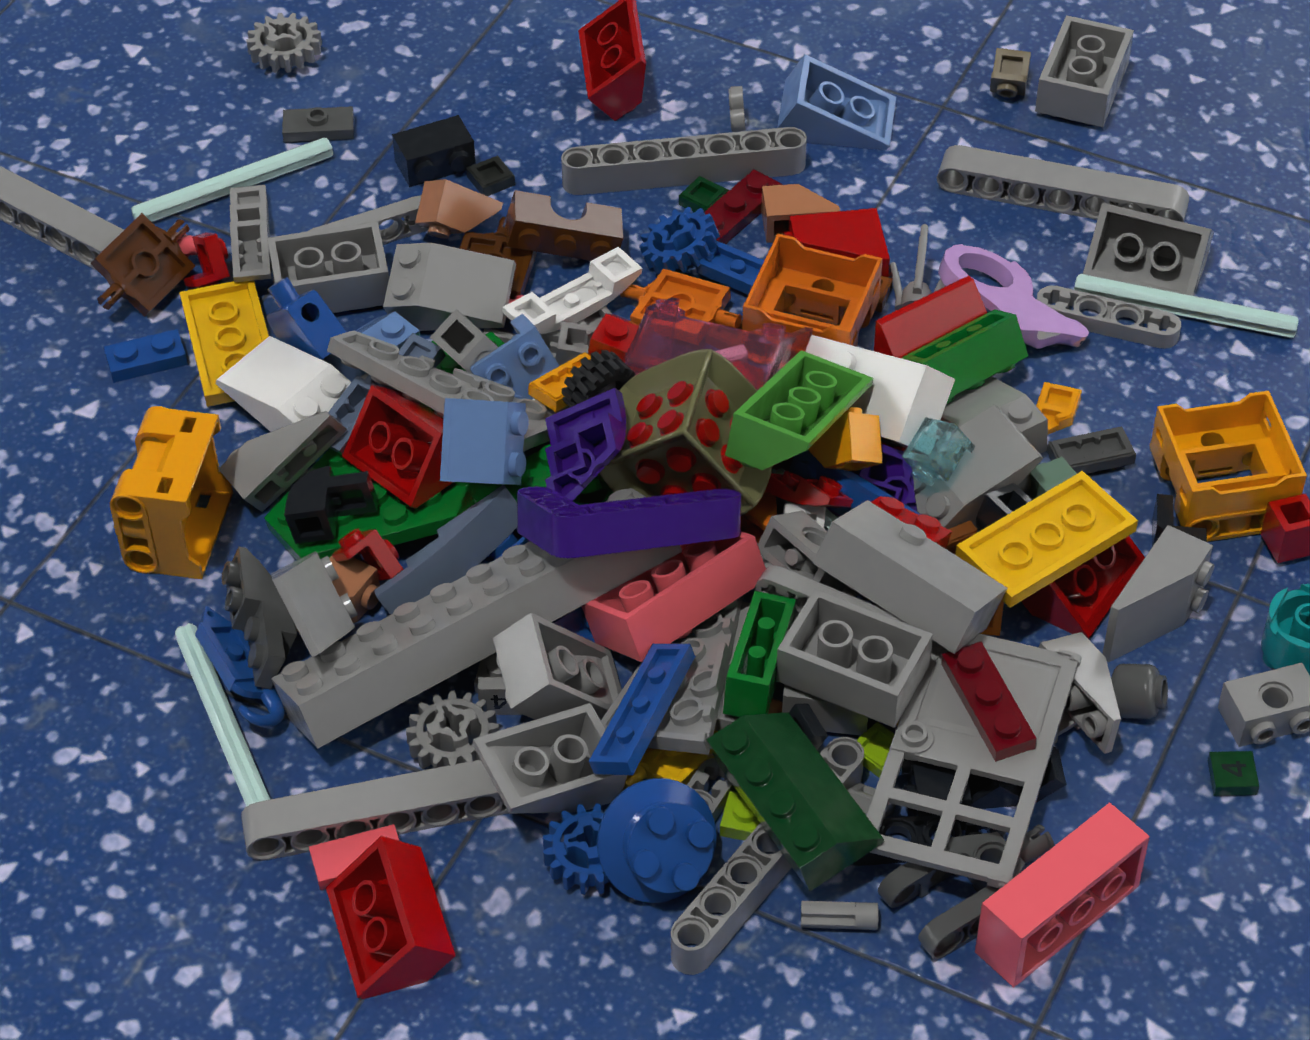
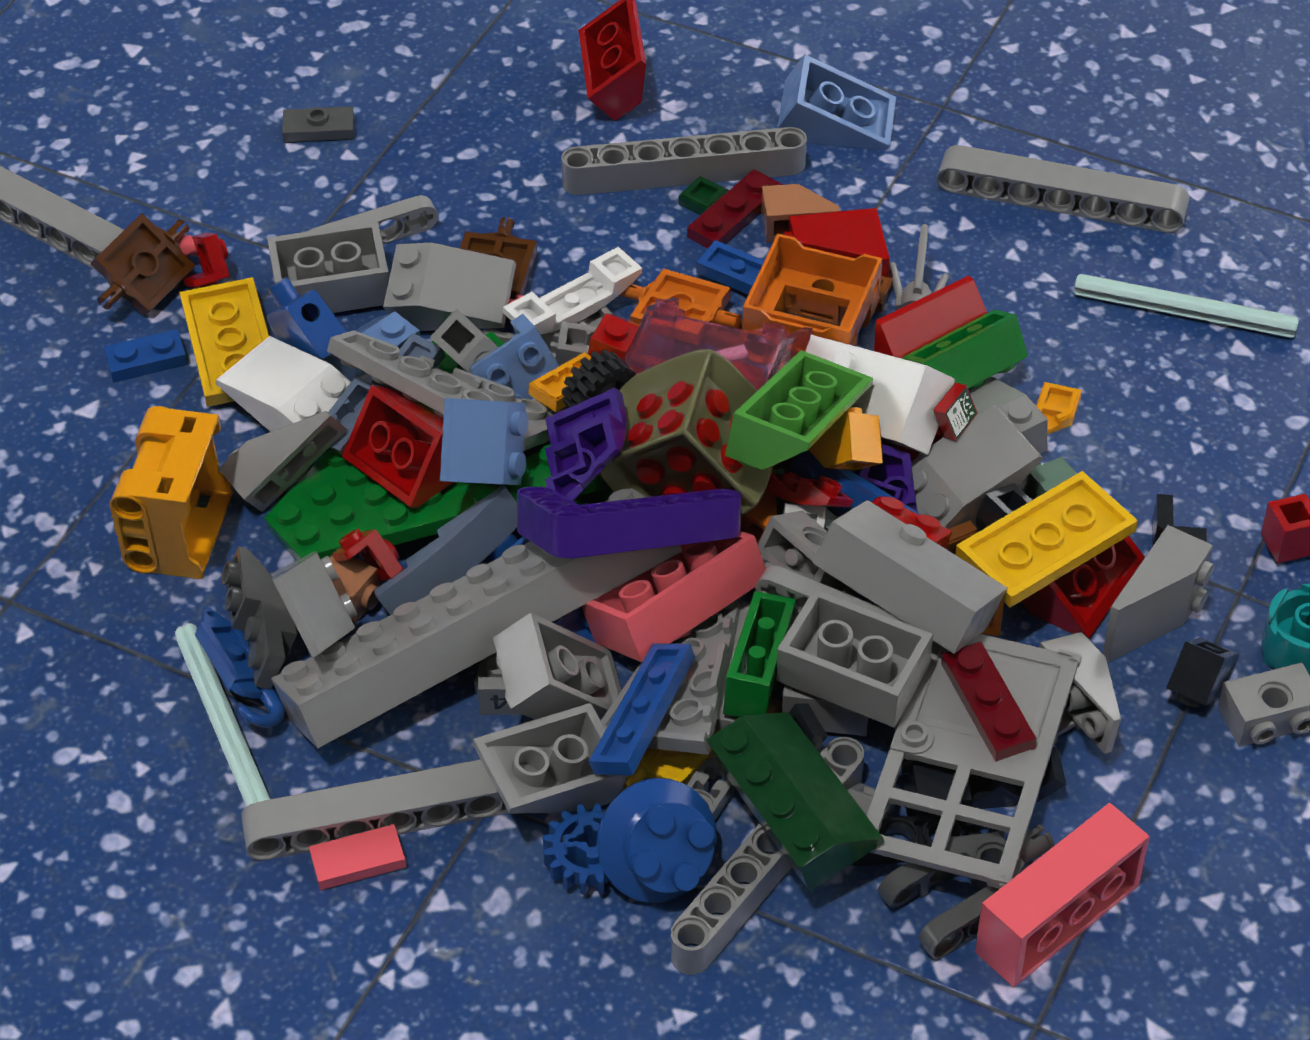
light aqua axle [131,138,333,222] -> none
light grey slope [229,185,272,283] -> none
light grey gear [246,13,322,73] -> none
black brick [284,466,379,544] -> none
red slope [326,836,456,999] -> none
black brick [392,115,476,187] -> none
light grey gear [406,691,499,769] -> none
nougat slope [415,179,503,239] -> none
pearl dark grey tile [466,155,515,196] -> none
reddish brown arch [506,190,624,261] -> none
blue gear [639,207,720,274] -> none
lime plate [720,791,760,841] -> none
light grey tile [728,86,745,132] -> none
light grey piece [801,901,878,930] -> none
lime tile [857,722,894,778] -> none
clear light blue brick [902,417,975,485] -> none
lavender animal [938,244,1089,349] -> none
dark tan bracket [990,48,1031,98] -> none
light grey brick [1035,15,1134,127] -> none
light grey beam [1037,285,1181,349] -> none
dark grey plate [1047,426,1136,474] -> none
light grey slope [1083,202,1214,296] -> none
dark grey head [1111,664,1168,719] -> none
light orange piece [1149,391,1307,542] -> none
dark green tile [1207,751,1259,796] -> none
none -> tile [933,382,978,441]
none -> black slope [1166,638,1239,708]

